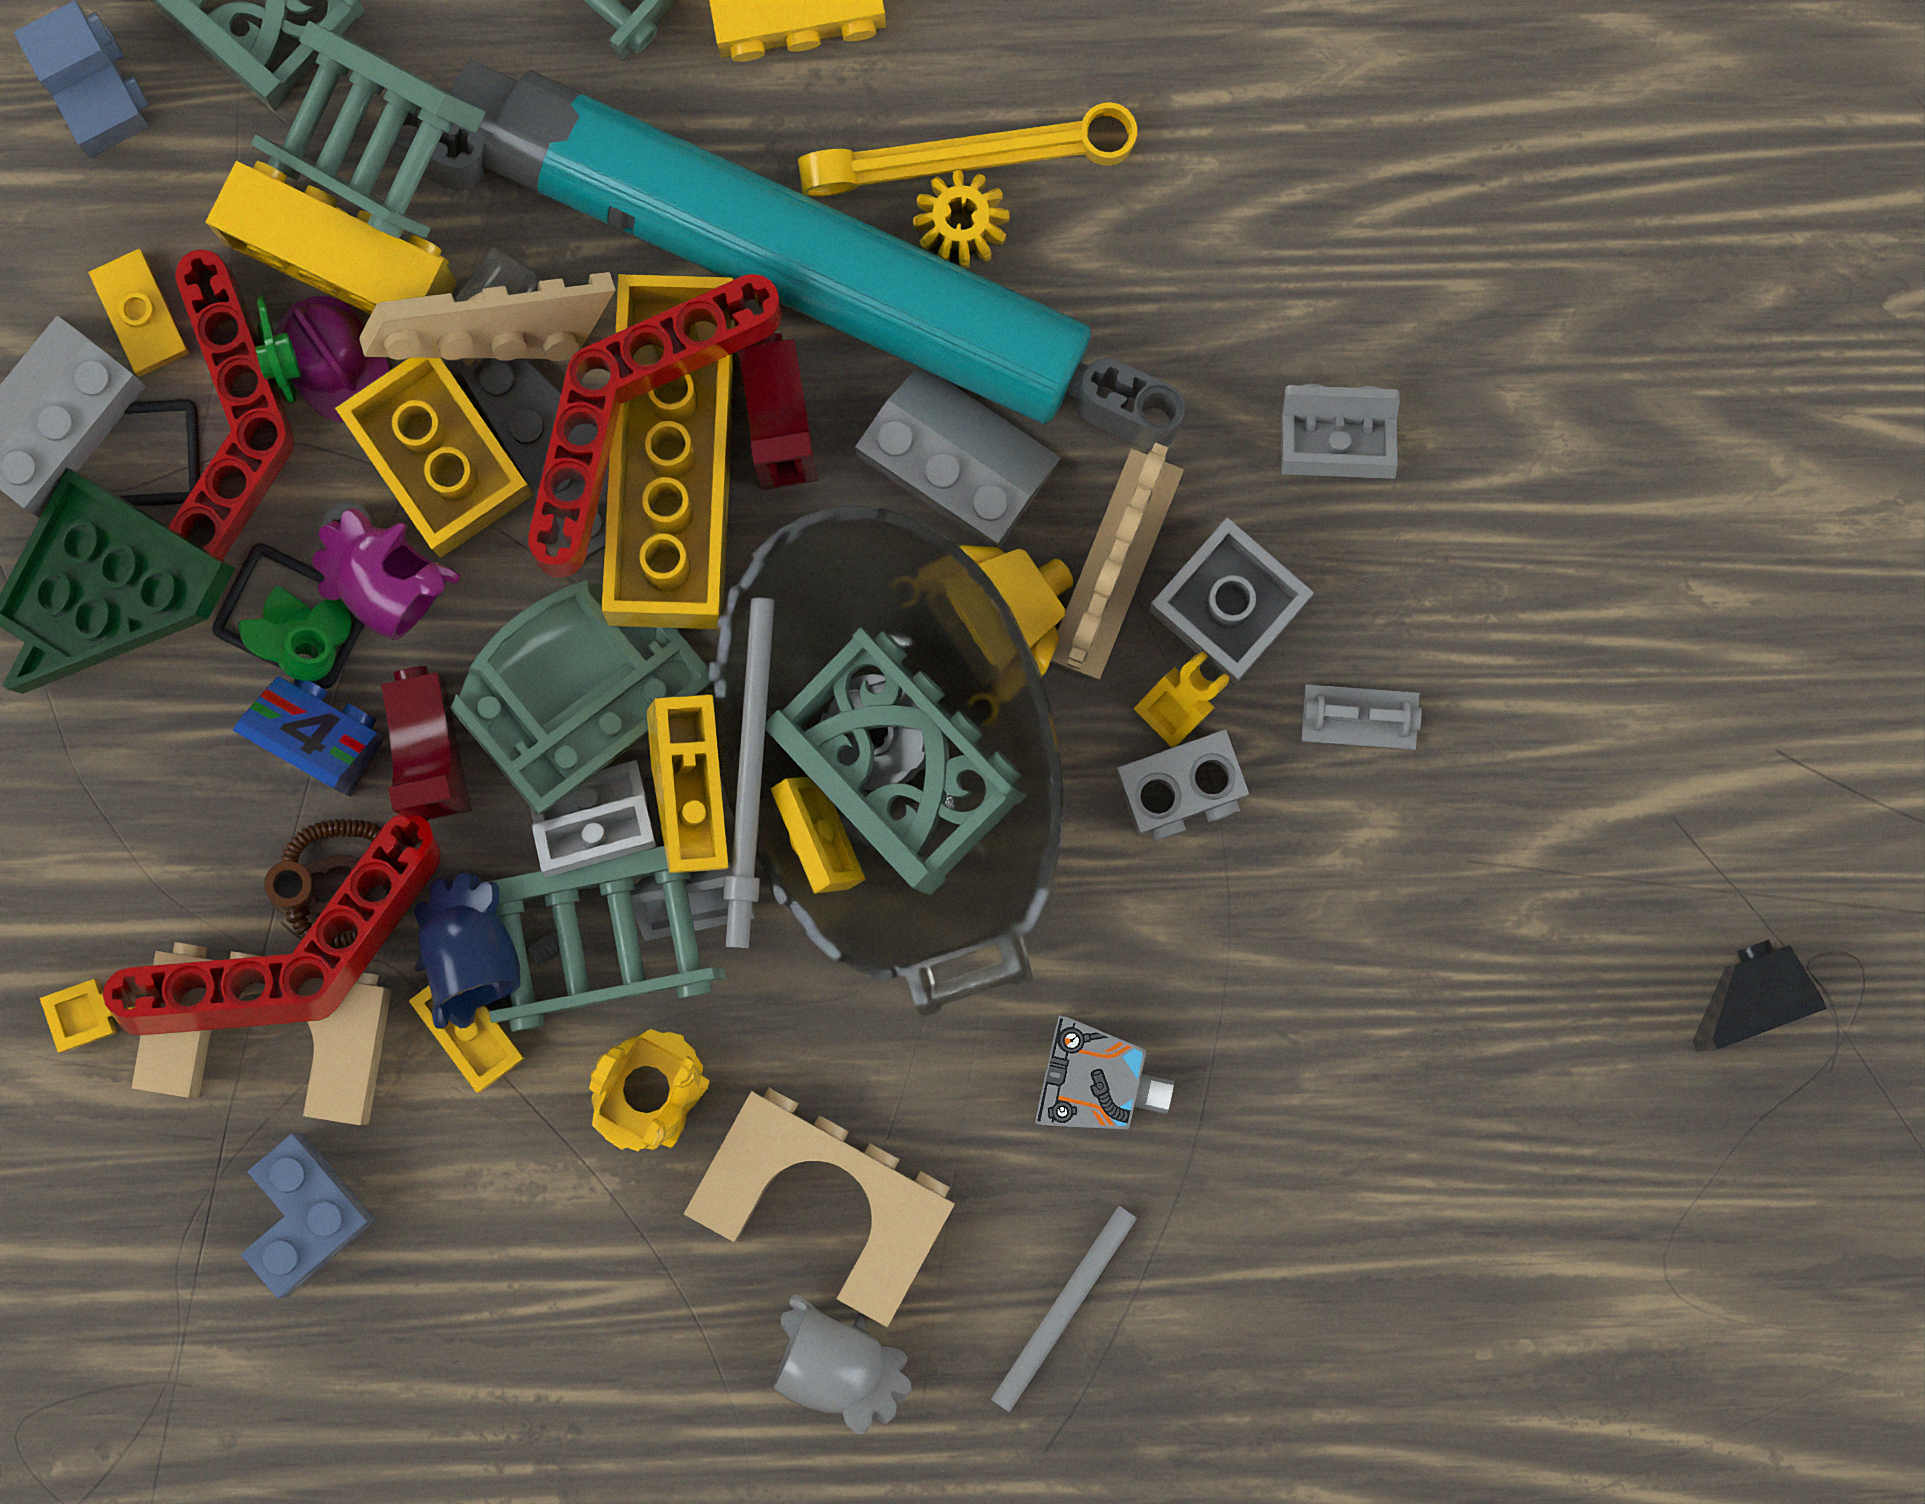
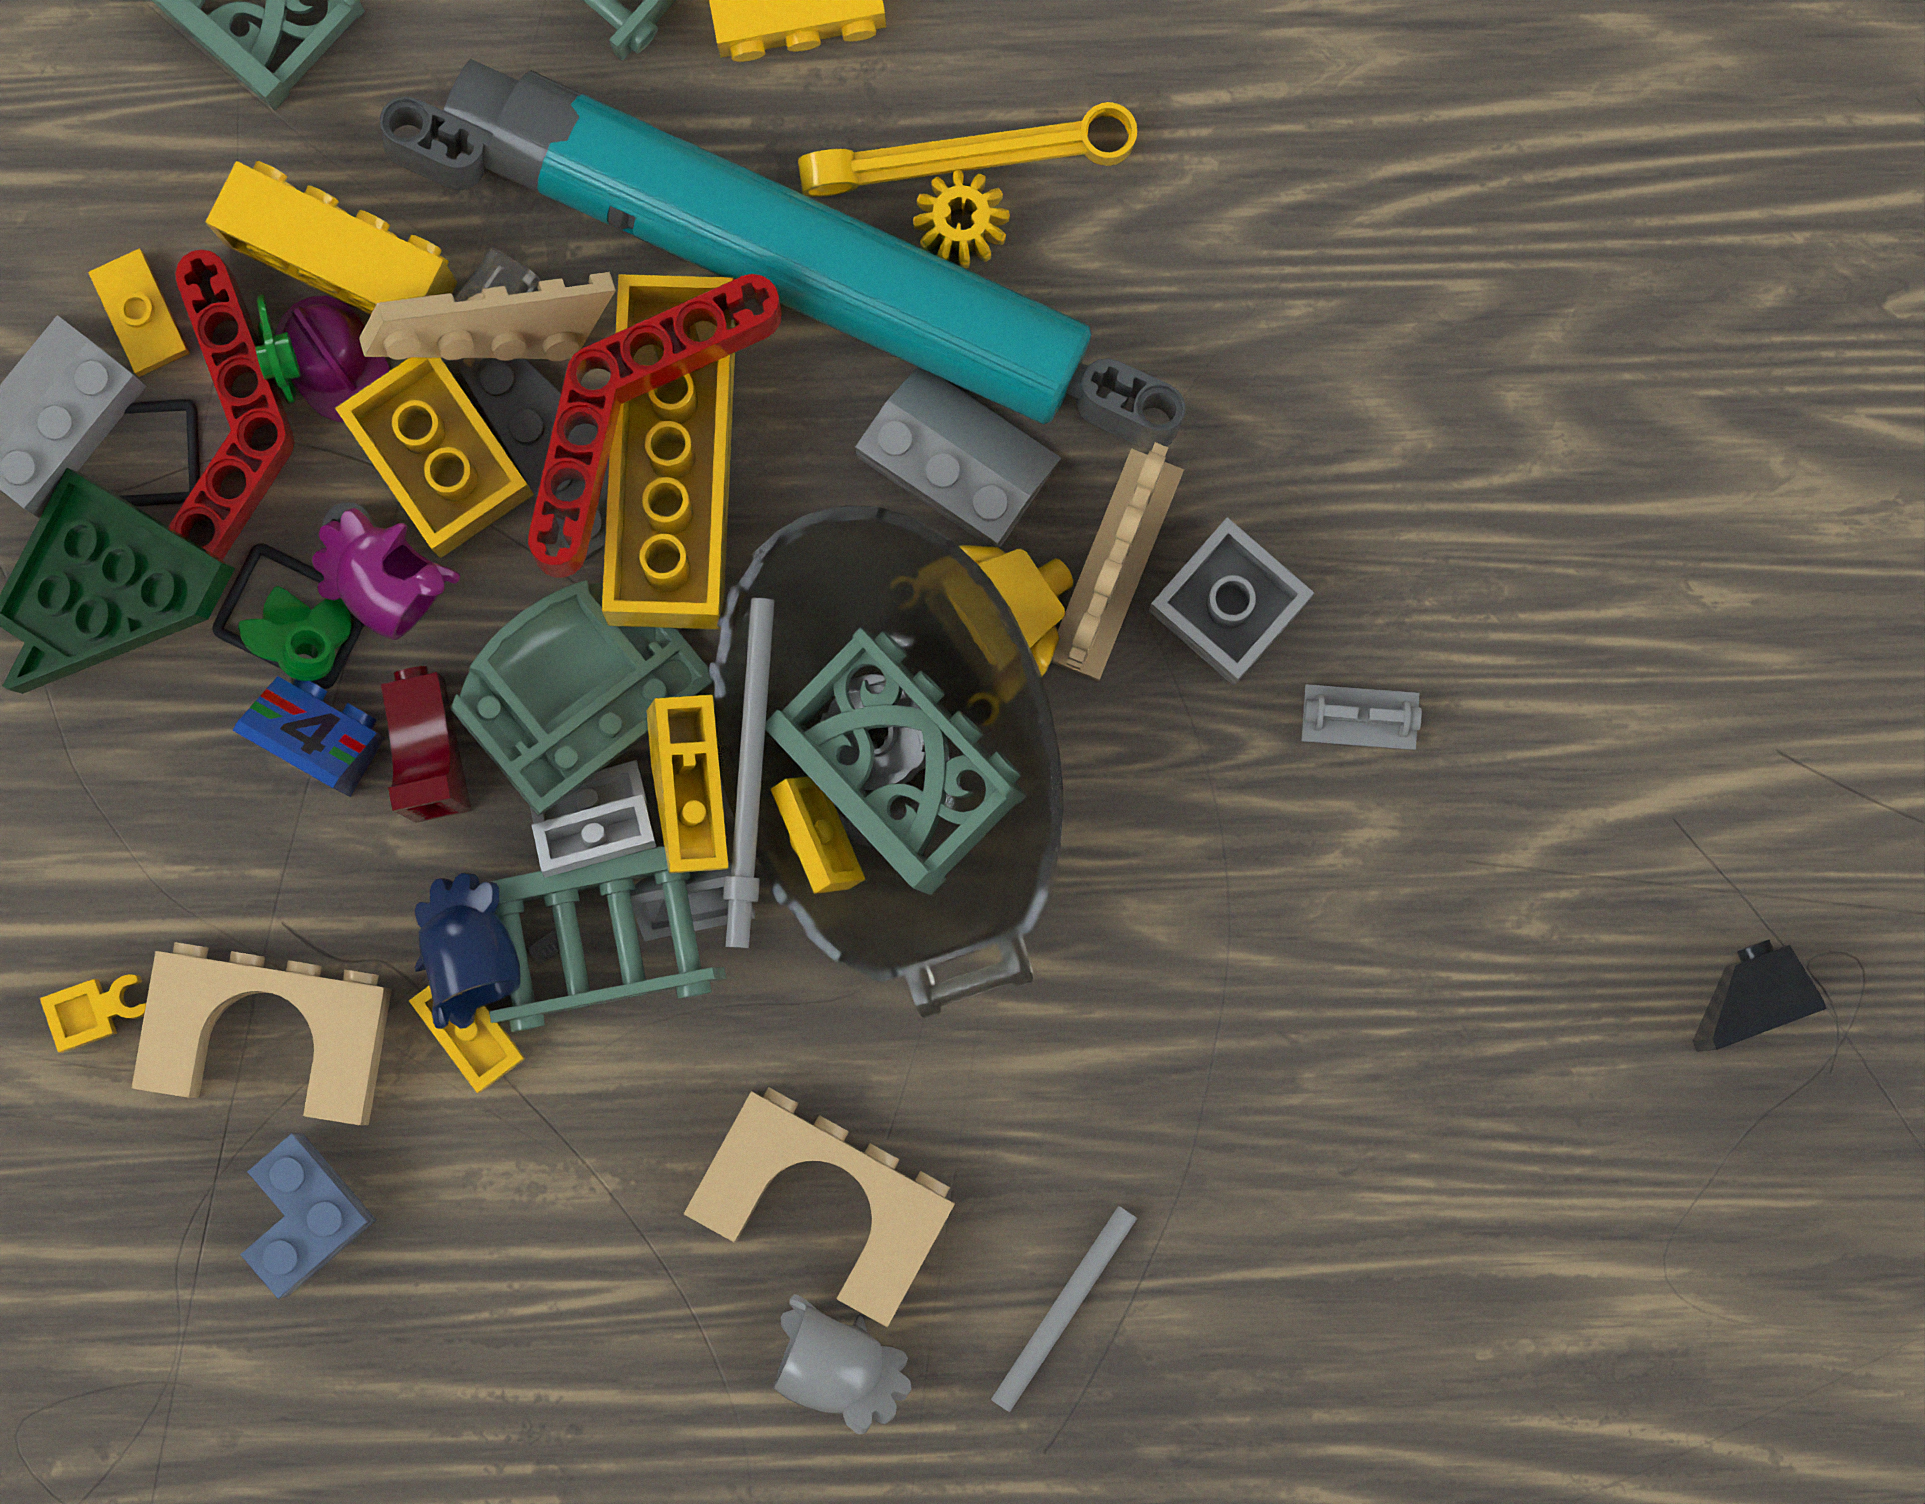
sand blue brick [14,0,150,158] -> none
red beam [103,814,441,1036] -> none
sand green fence [251,20,486,238] -> none
reddish brown piece [264,819,403,949] -> none
yellow piece [589,1029,710,1152] -> none
dark red arch [738,333,819,490] -> none
torso [1034,1015,1174,1130] -> none
light grey brick [1115,729,1249,842] -> none
yellow plate [1134,651,1229,748] -> none
light grey bracket [1281,384,1400,479] -> none

